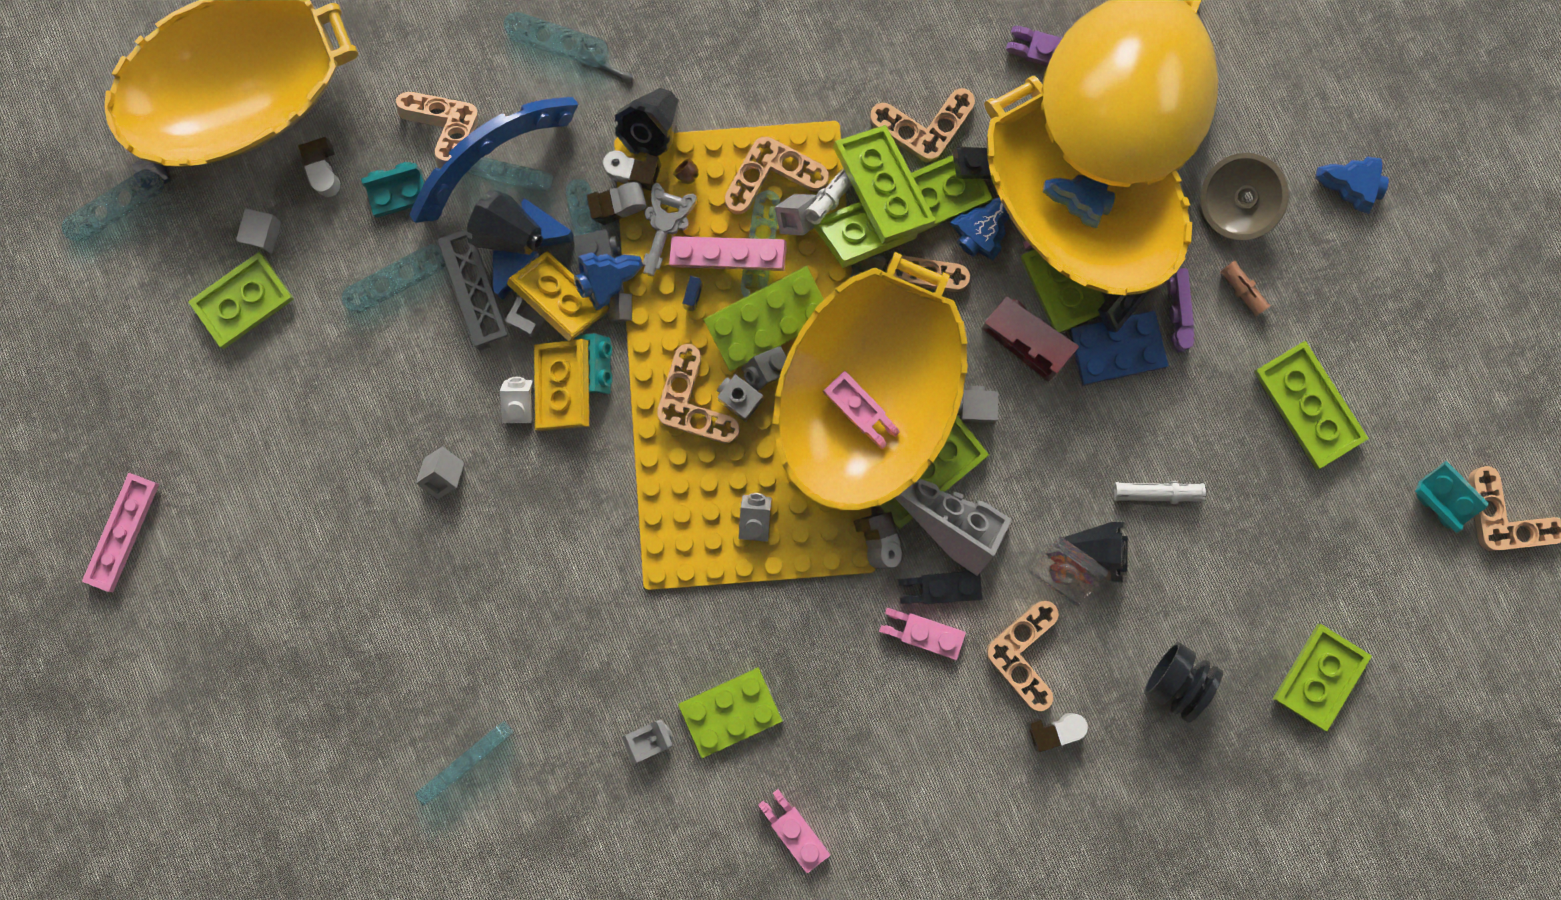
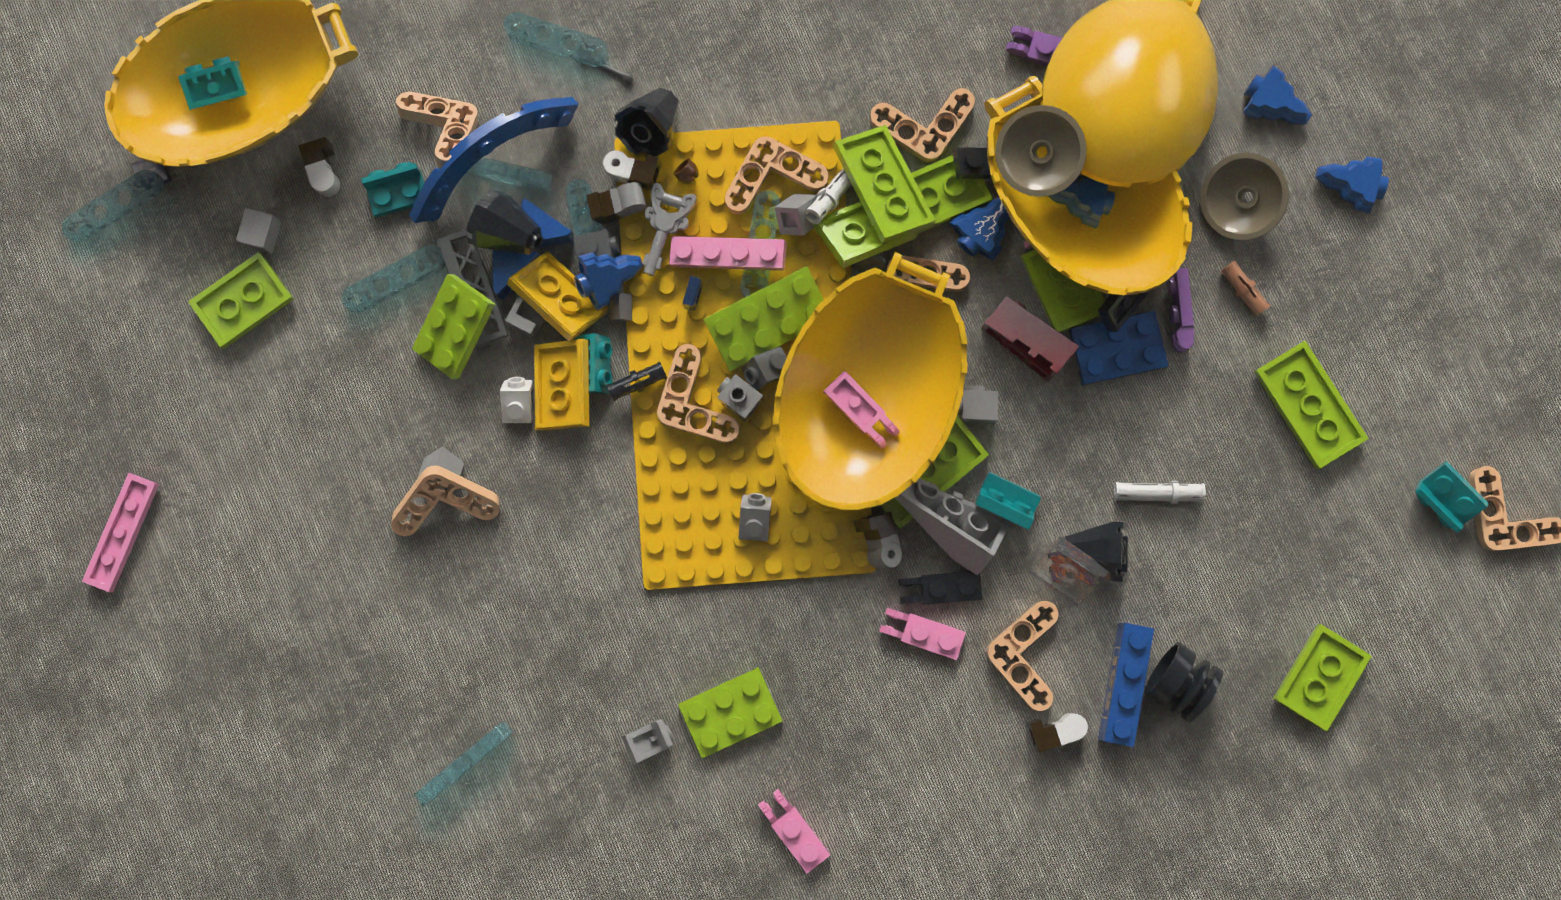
none -> teal bracket [178,56,247,110]
none -> light nougat beam [391,466,499,536]
none -> lime plate [412,274,495,379]
none -> black pin [607,361,667,401]
none -> teal bracket [975,472,1041,530]
none -> dark tan dish [995,105,1087,197]
none -> blue brick [1098,623,1154,747]
none -> blue rock [1243,65,1312,125]

